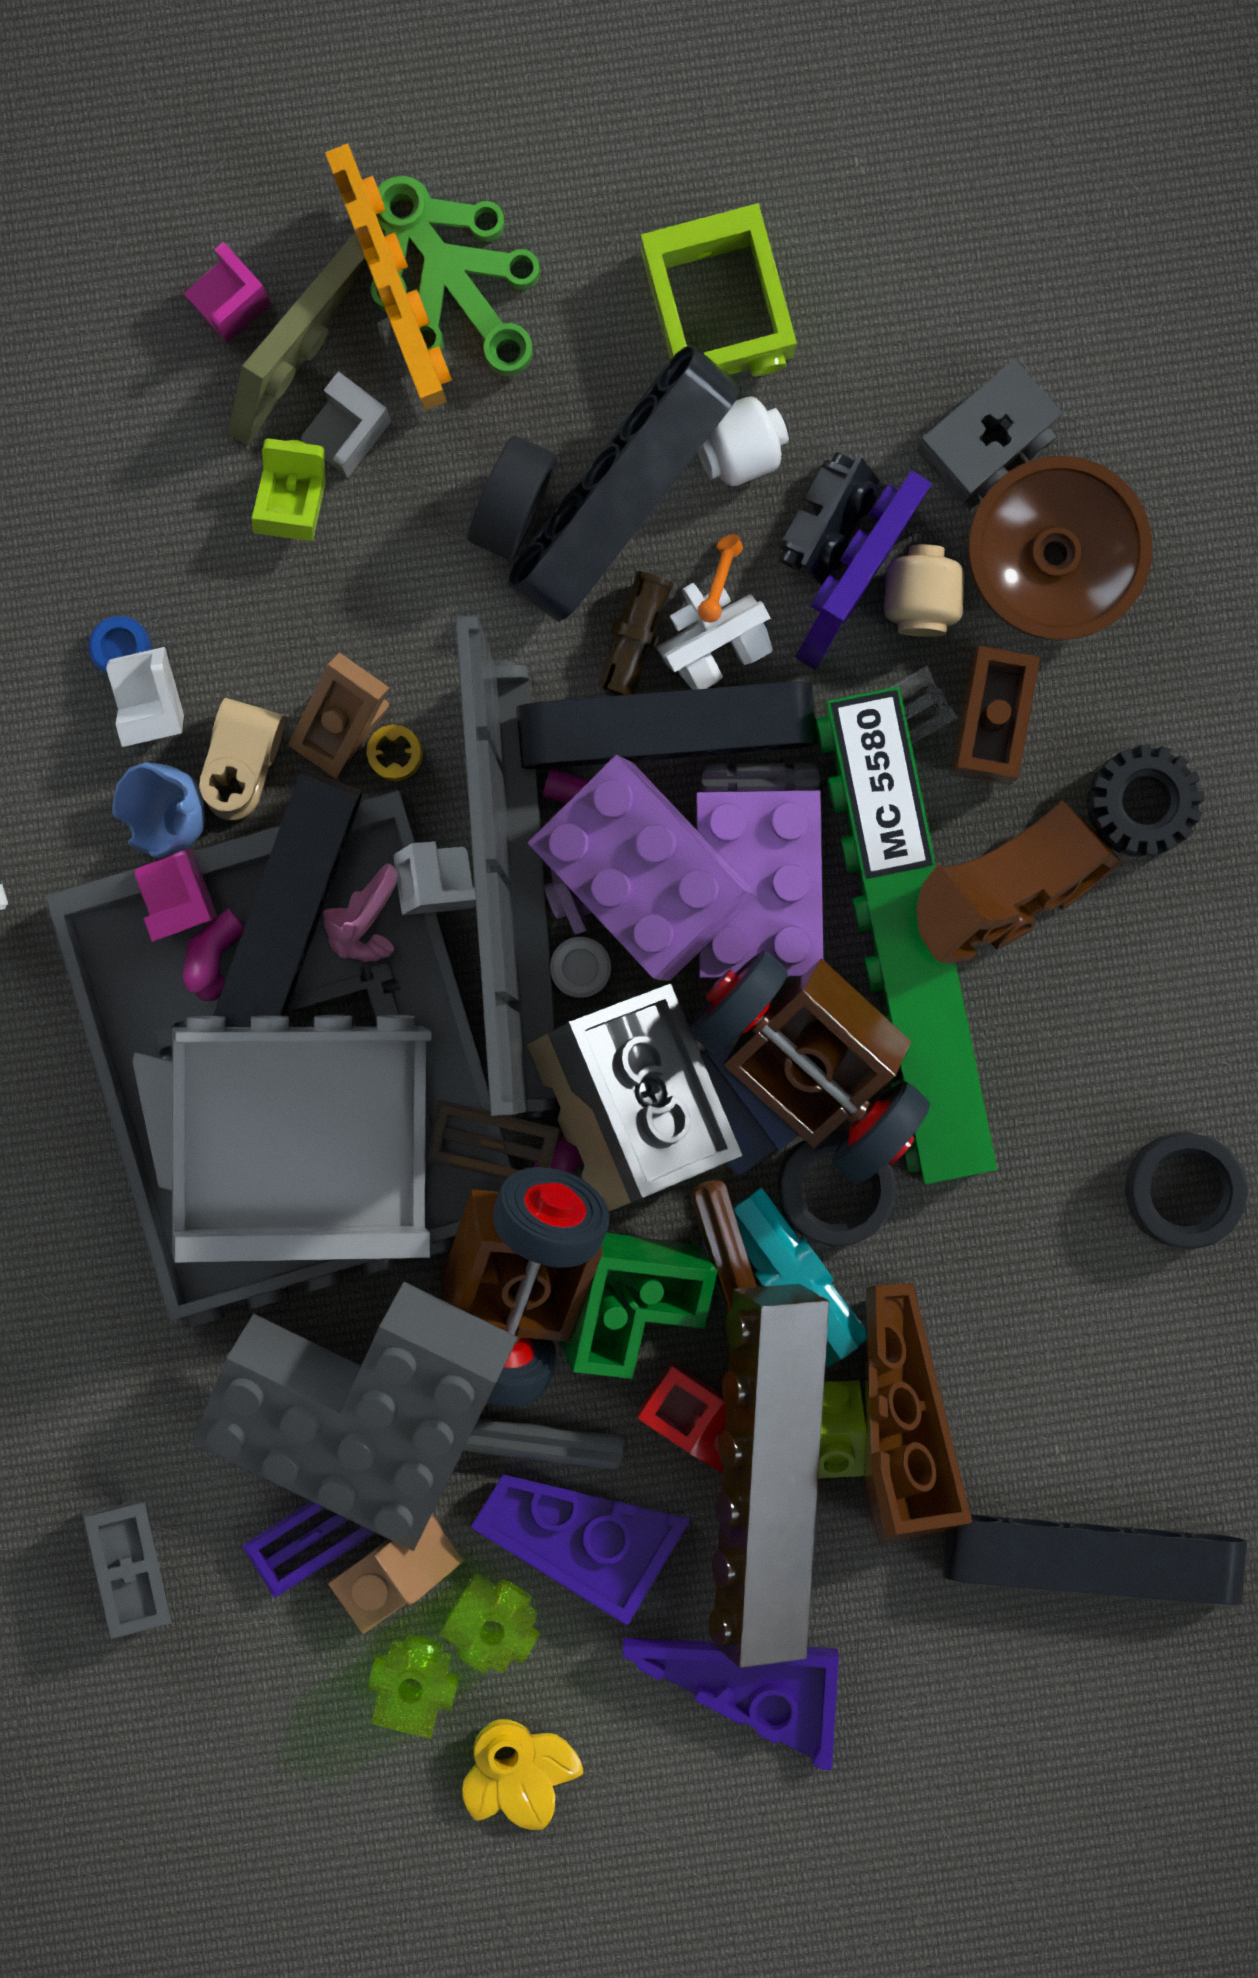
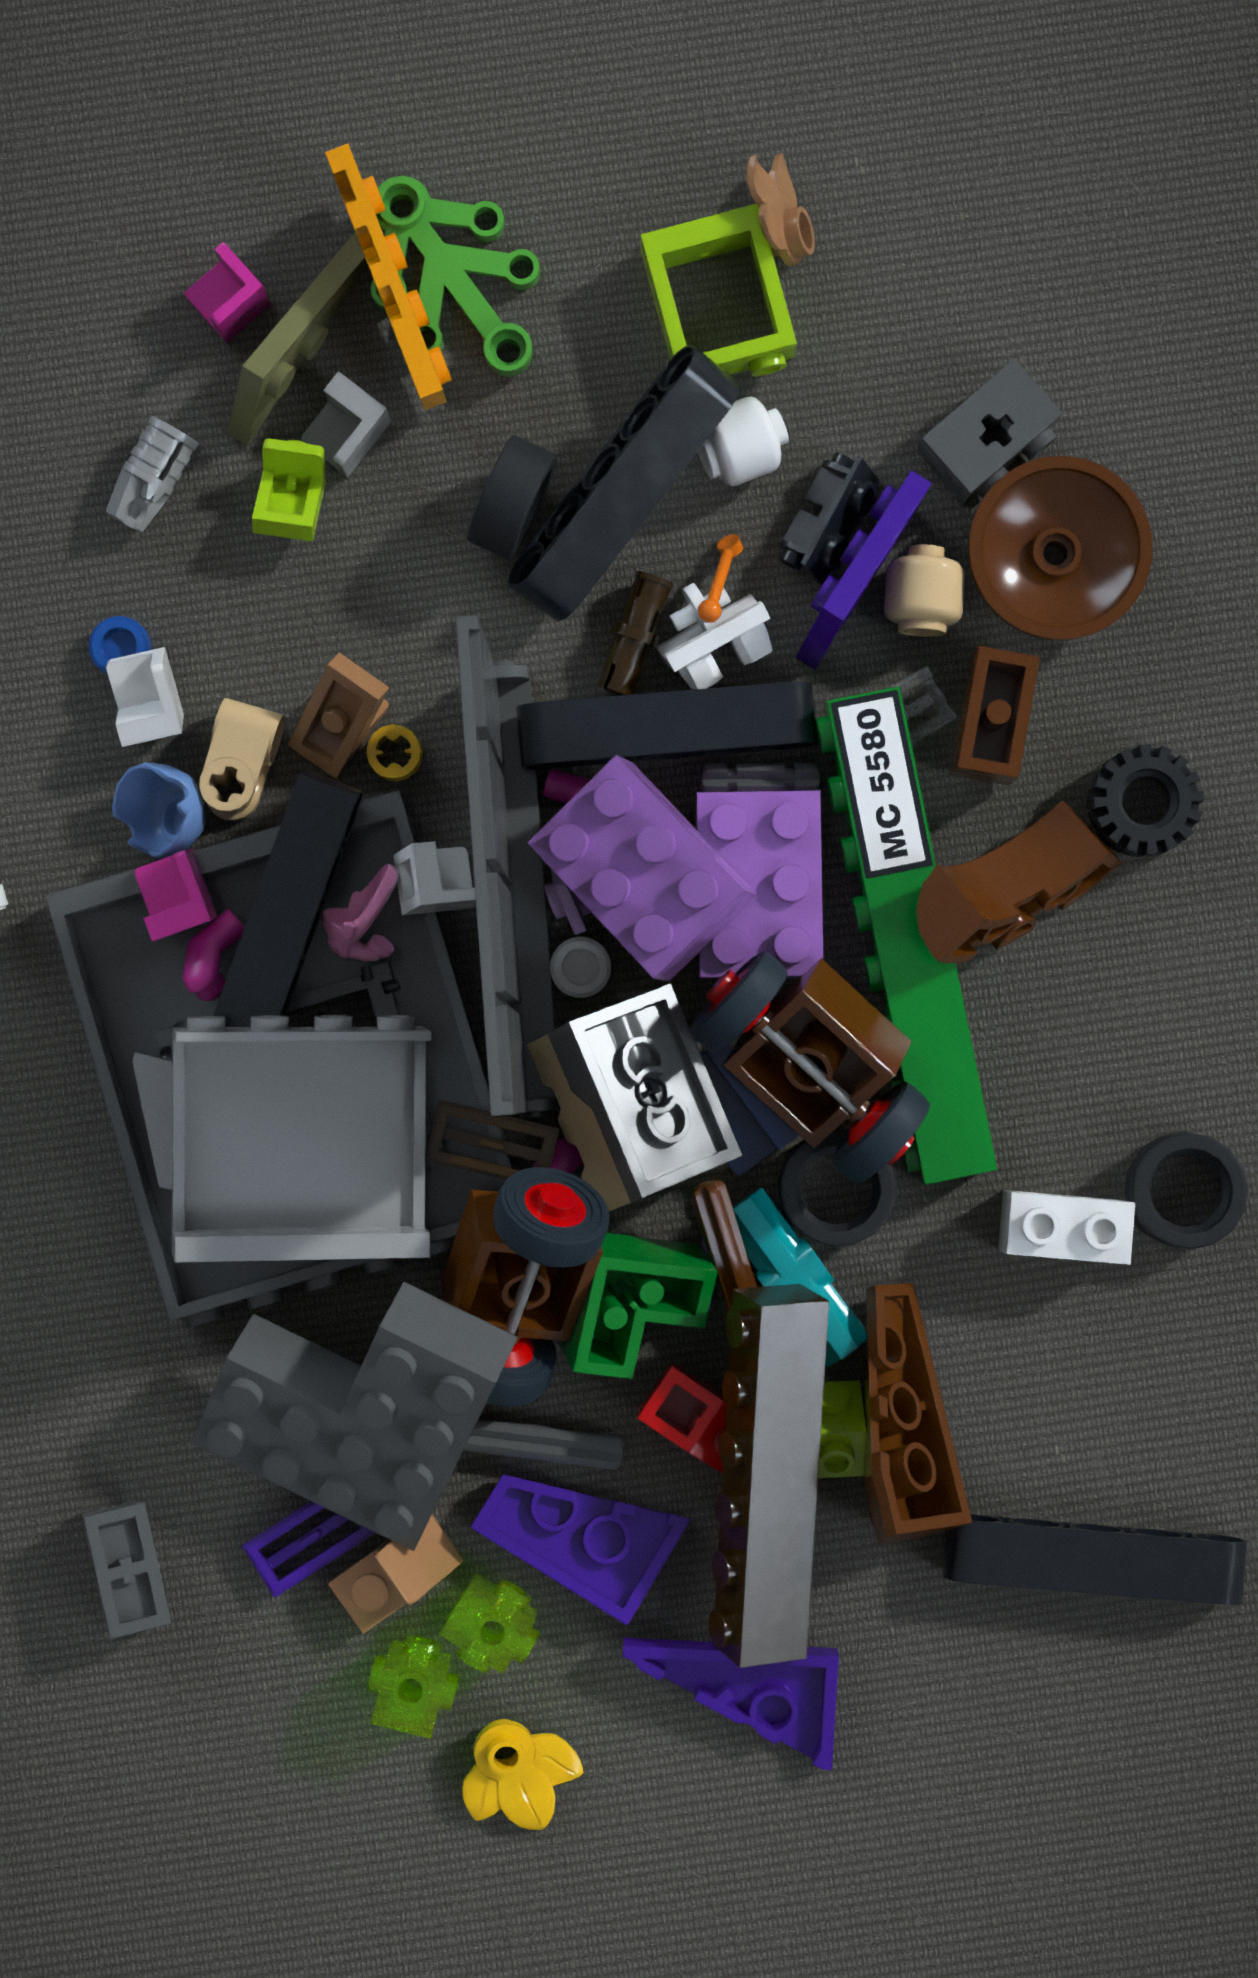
none -> light grey hinge [106,416,199,532]
none -> medium nougat plate [746,153,815,266]
none -> white brick [998,1190,1135,1265]

